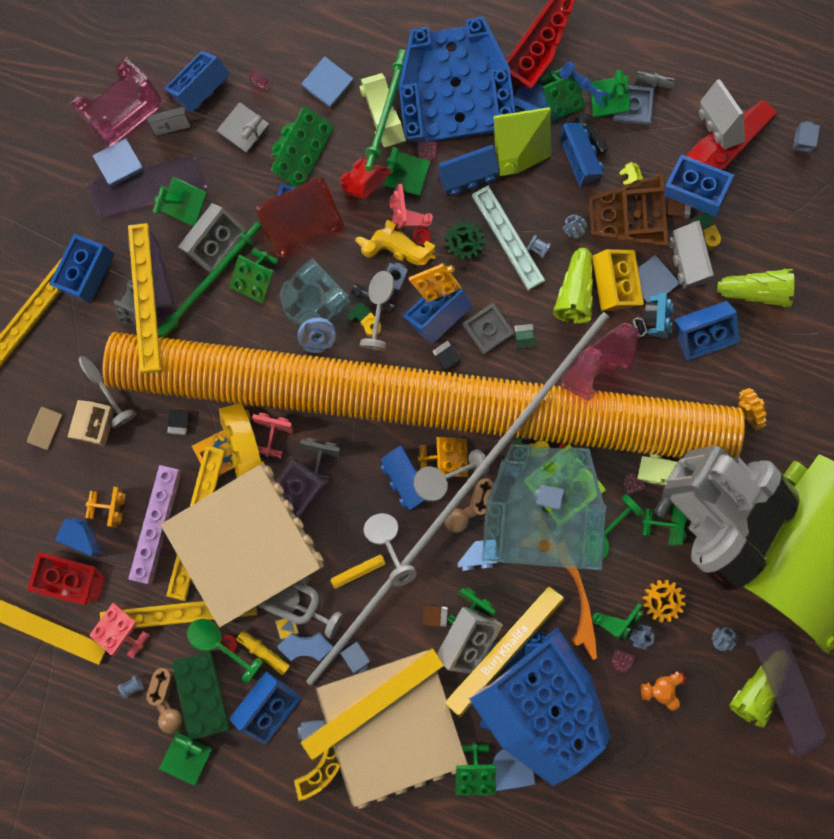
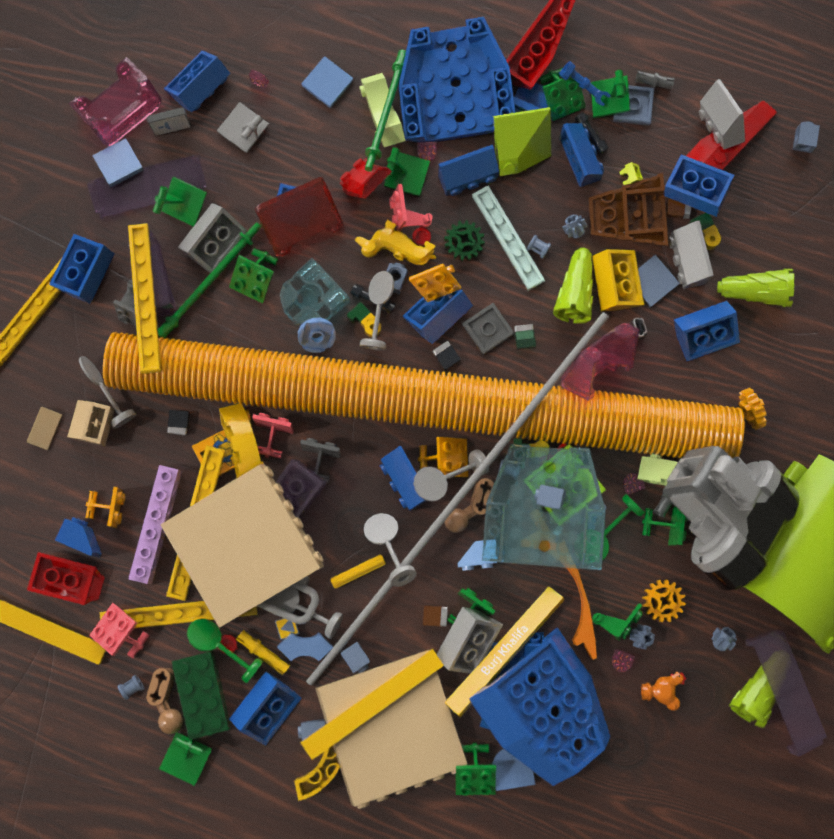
green bracket [271,107,333,188] -> none
dark azure piece [645,293,674,339] -> none

